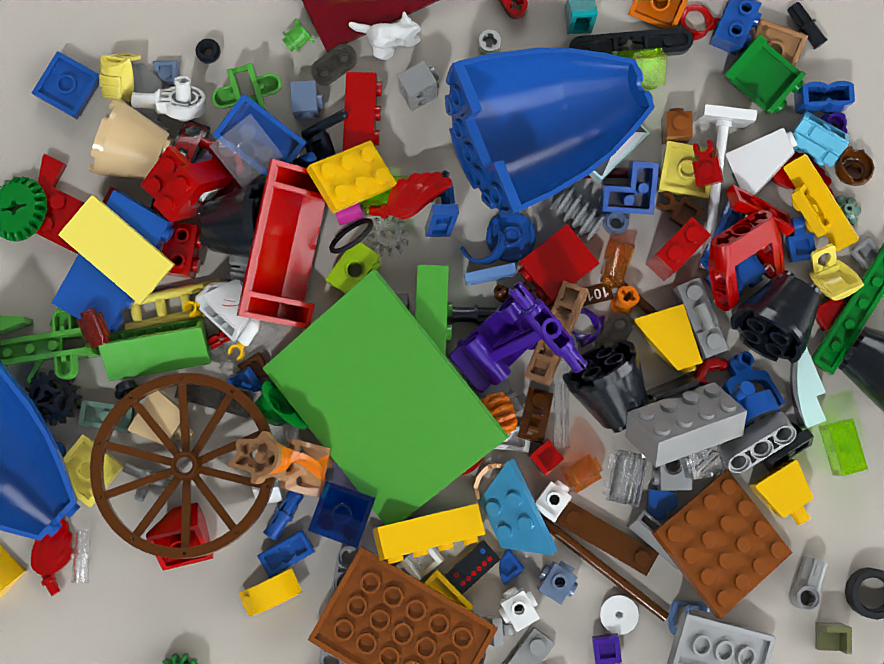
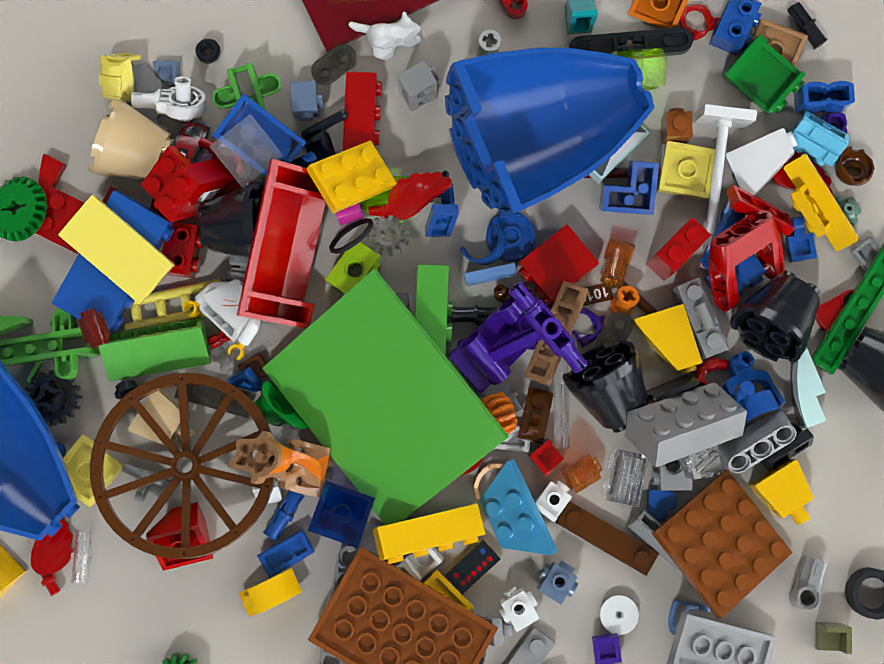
blue plate [32,51,100,120] -> none
sand green plate [78,400,135,433] -> none
bright green brick [282,18,315,52] -> none
blue tile [499,549,525,585] -> none
reddish brown piece [540,513,669,622] -> none
light grey piece [550,187,606,242] -> none
sand blue plate [603,212,629,236] -> none
reddish brown plate [655,191,704,227] -> none
red plate [692,140,724,188] -> none
light yellow piece [808,244,864,301] -> none
clear neon green brick [818,419,868,476] -> none

